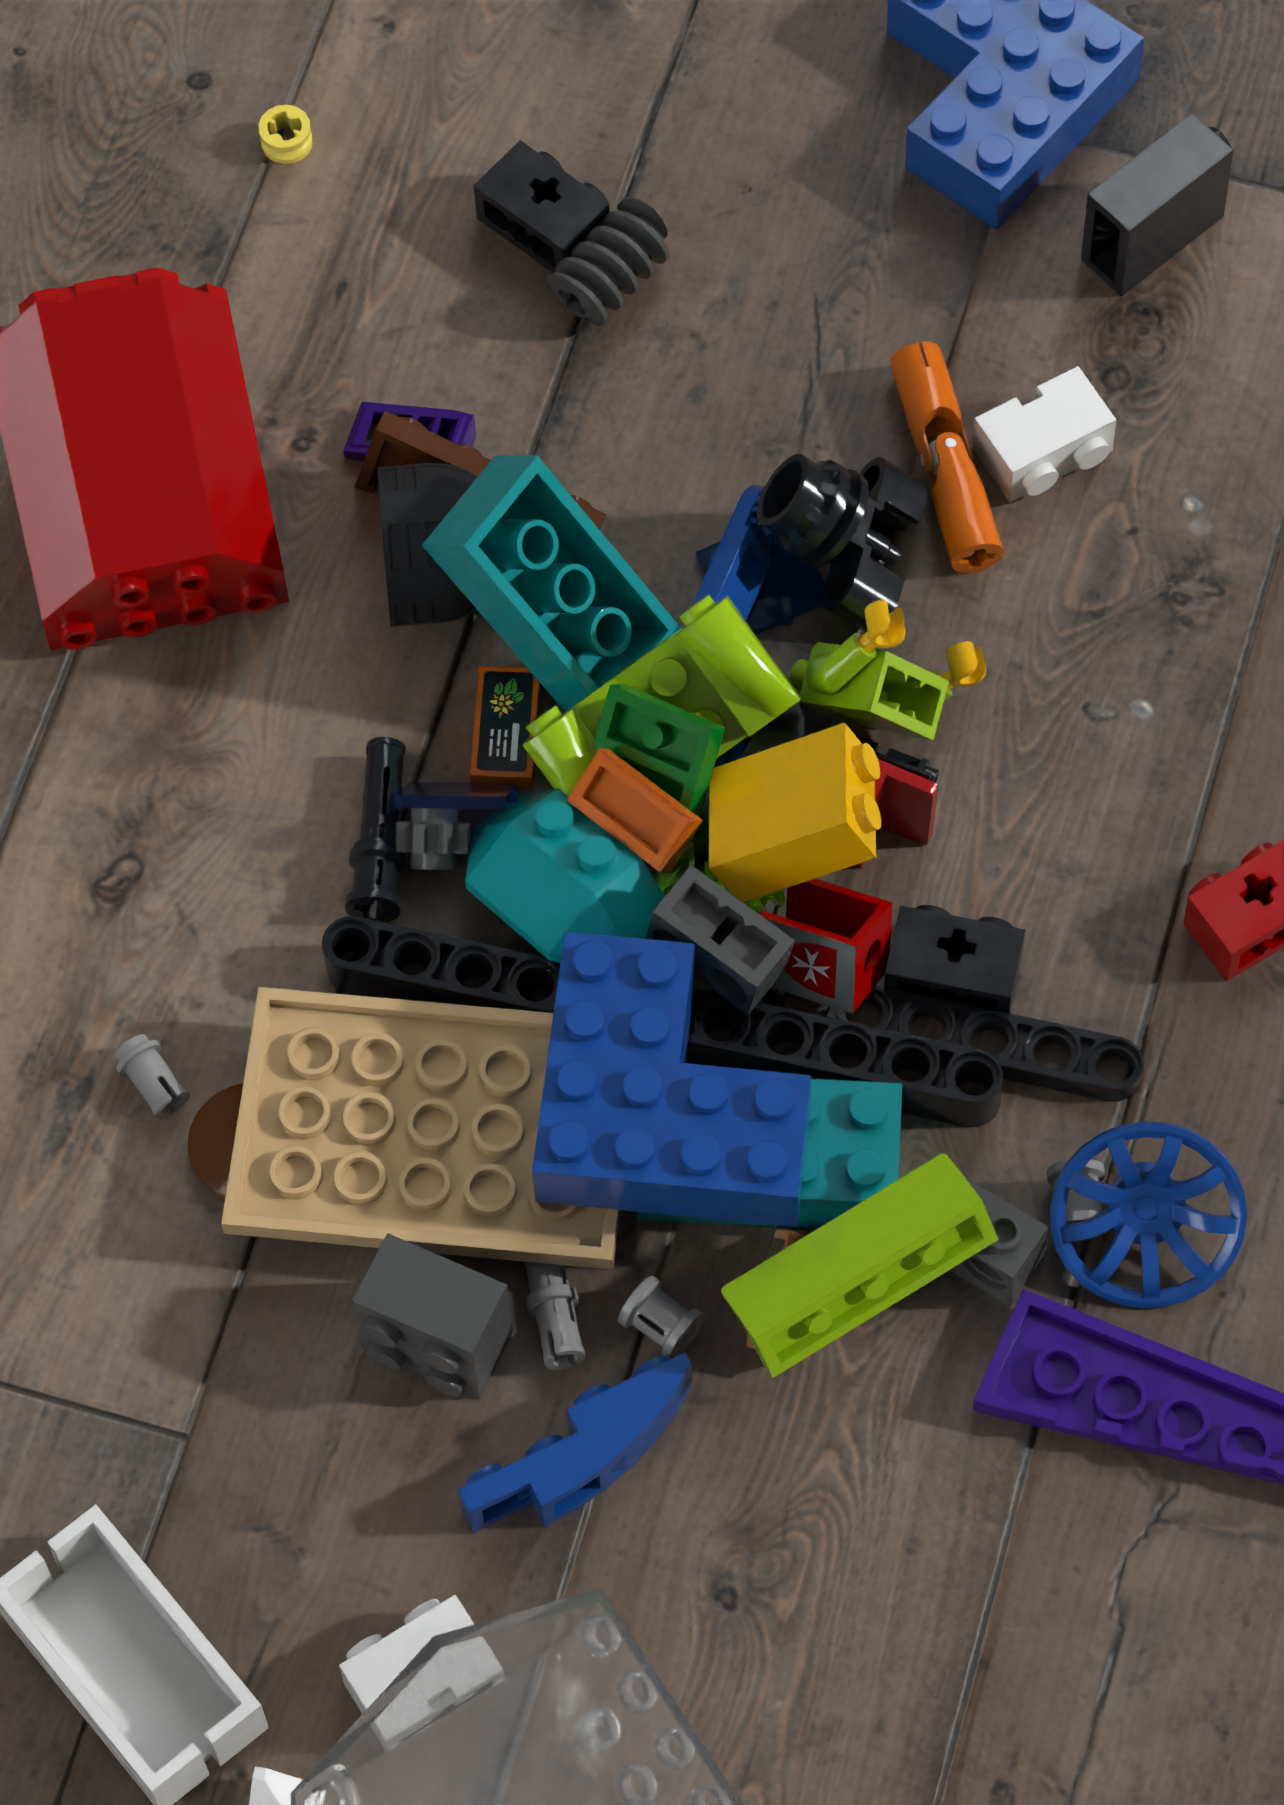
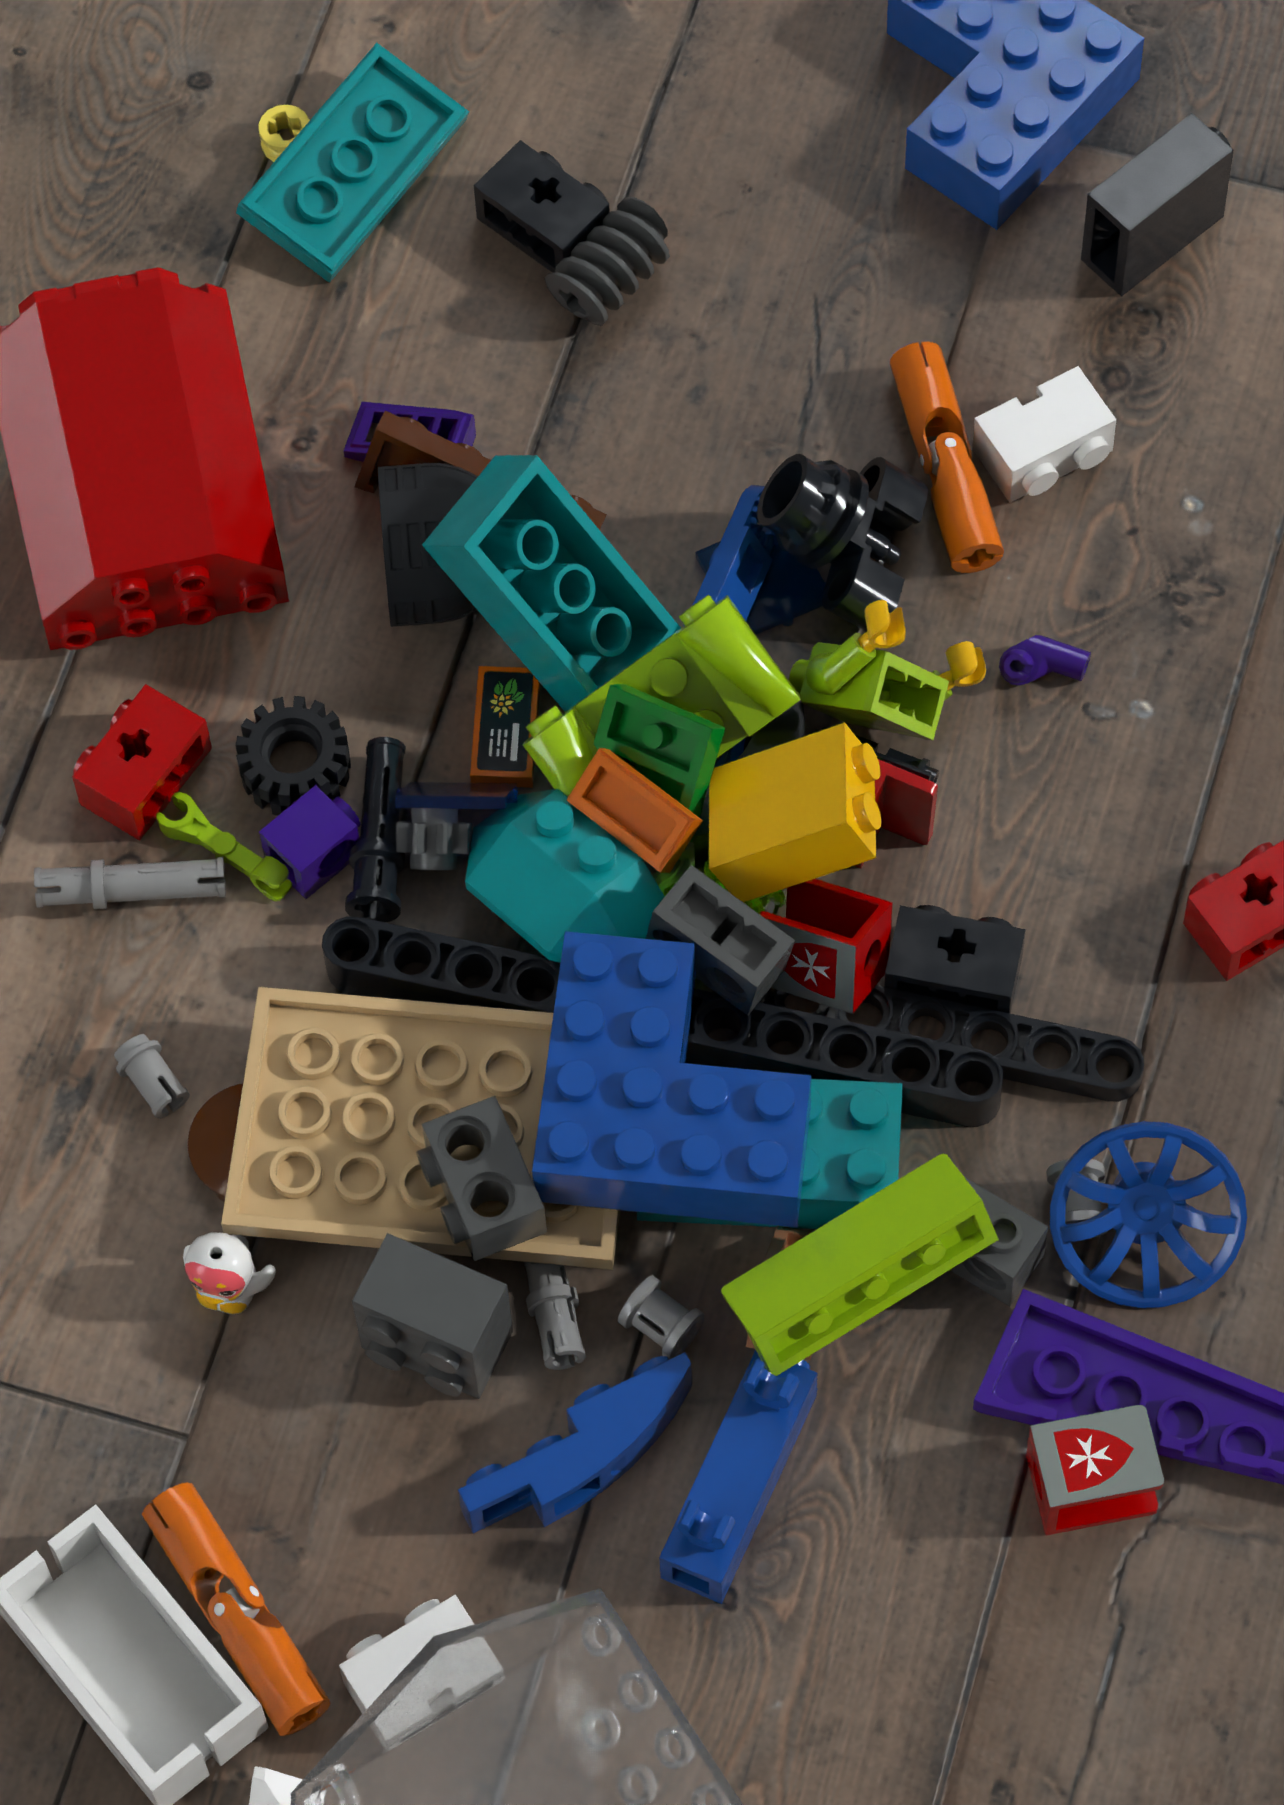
none -> light grey pin [34,857,226,909]
none -> red brick [72,684,212,841]
none -> orange piece [142,1482,331,1736]
none -> lime piece [156,792,292,902]
none -> white animal [183,1232,276,1314]
none -> black tyre [235,696,351,816]
none -> teal plate [236,43,469,283]
none -> dark purple brick [259,785,361,899]
none -> dark grey brick [416,1096,547,1261]
none -> blue brick [659,1350,818,1604]
none -> dark purple arm [999,635,1091,685]
none -> piece [1026,1405,1164,1536]

